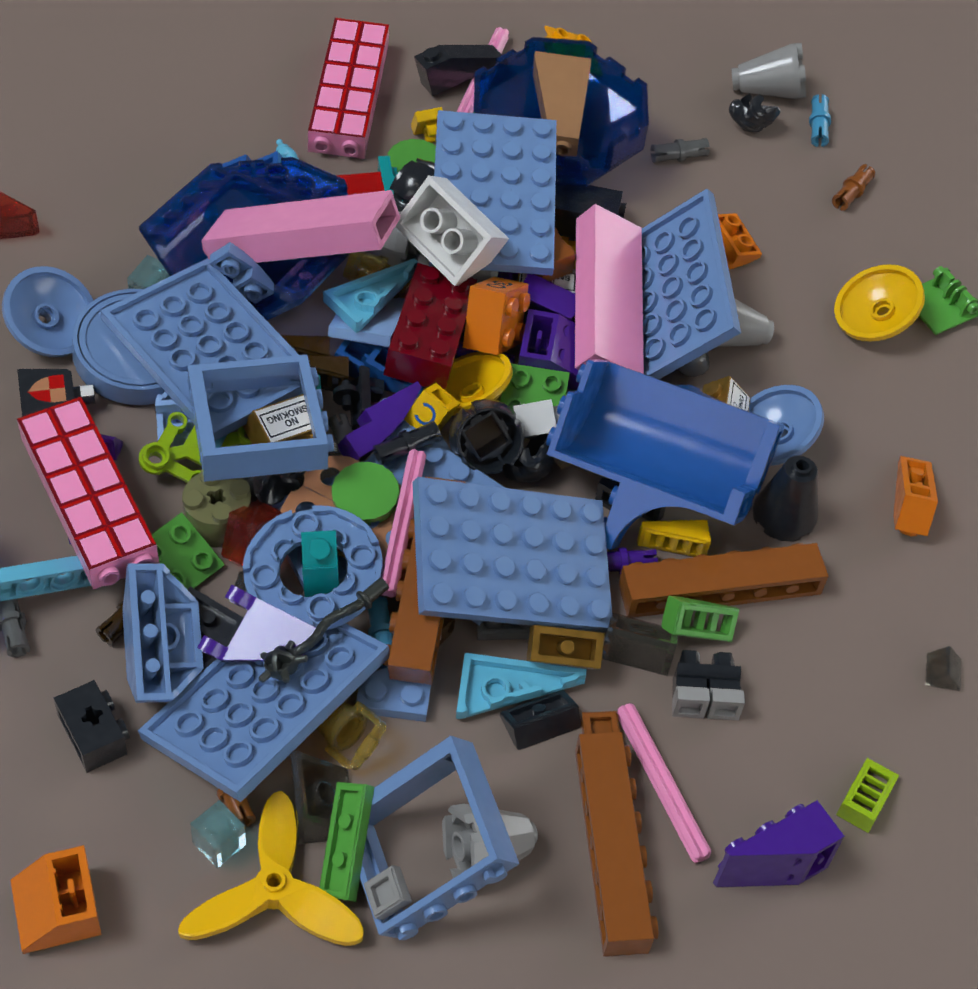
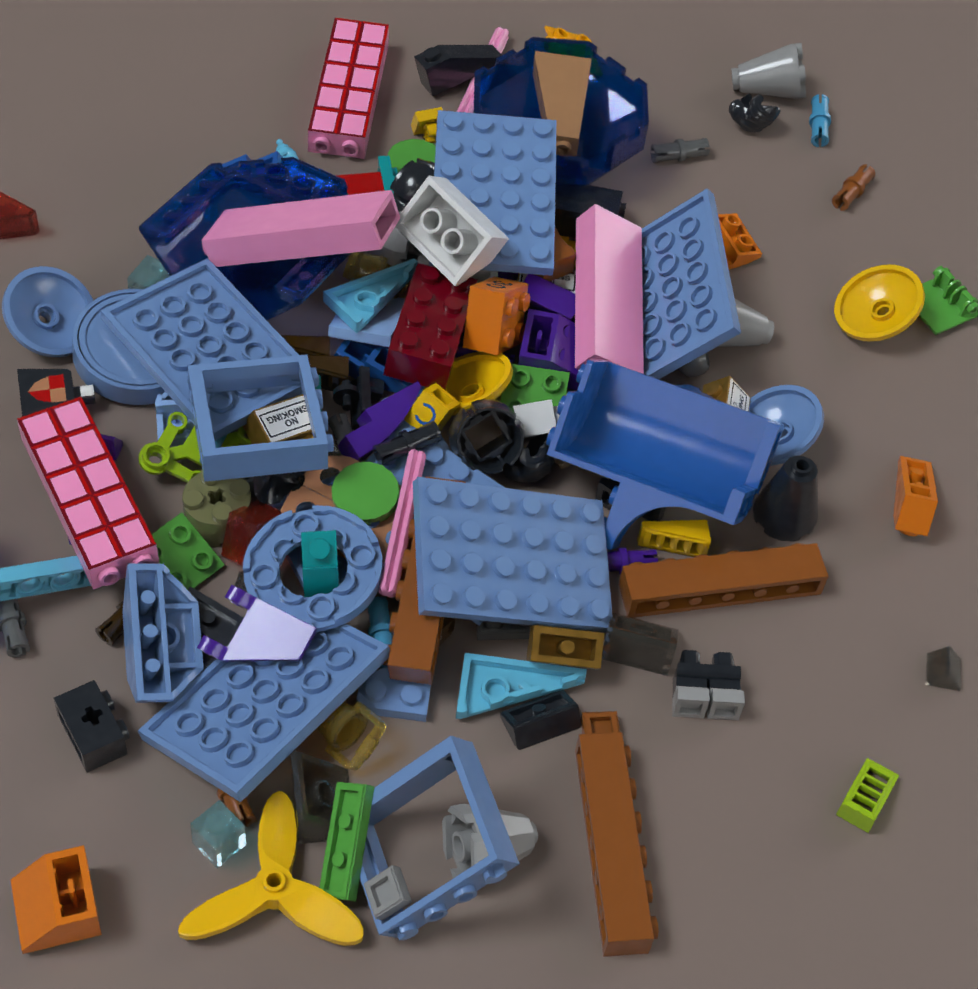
medium blue slope [209,242,276,304] -> none
pearl dark grey piece [259,577,389,683] -> none
bright pink axle [617,703,711,863] -> none
bright green slope [661,595,740,642] -> none
dark purple slope [713,800,845,887] -> none

